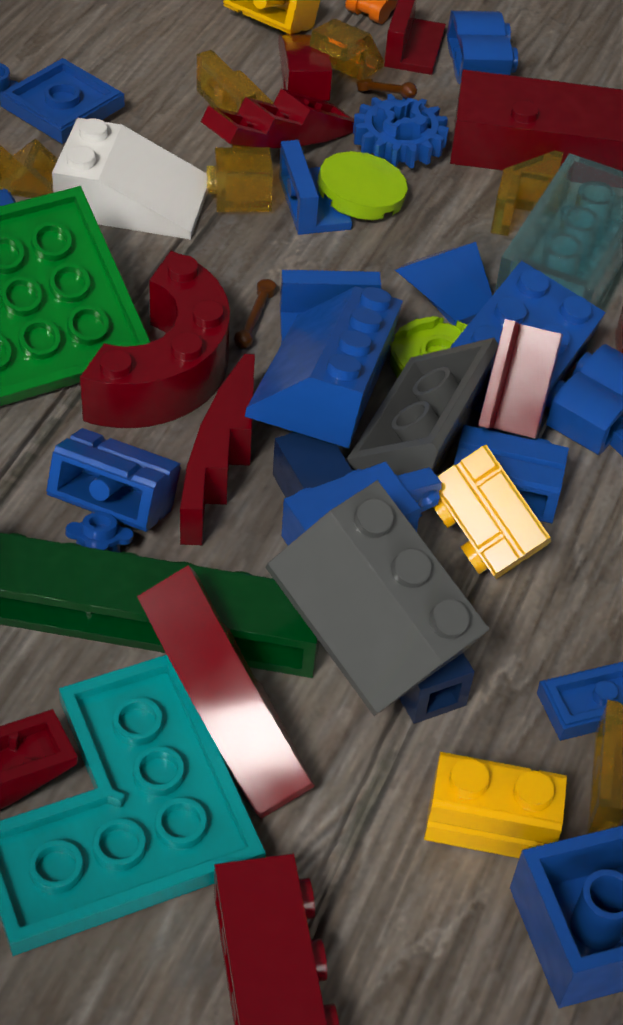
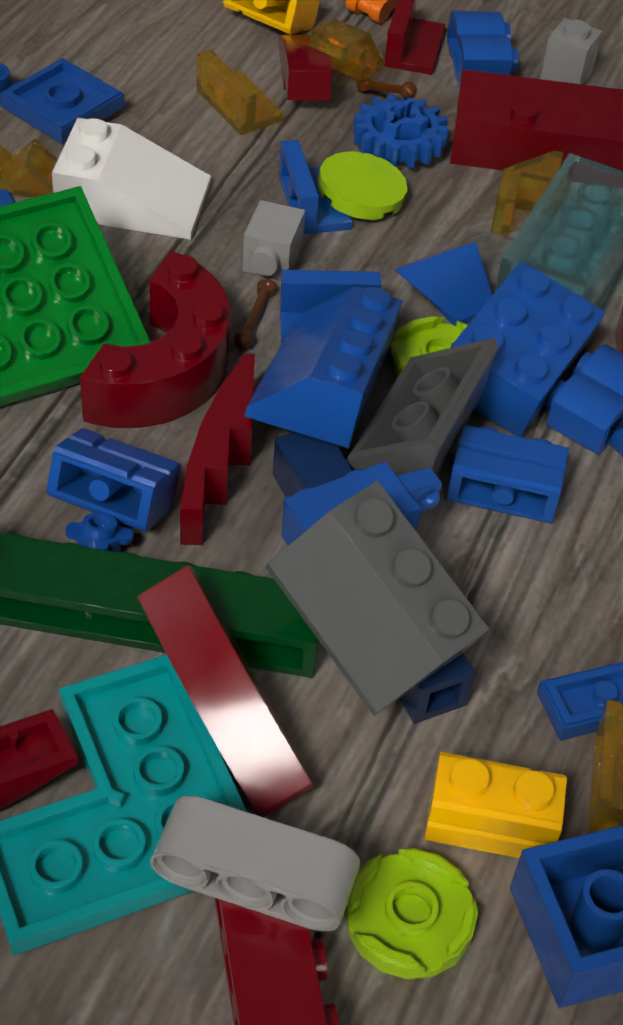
dark red slope [200,88,354,149] -> none
clear yellow brick [206,144,273,212] -> none
brick [433,445,552,579] -> none
panel [478,319,563,438] -> none
none -> light grey beam [150,796,361,931]
none -> light grey brick [242,200,305,280]
none -> lime tile [345,848,478,979]
none -> light grey brick [540,18,602,85]

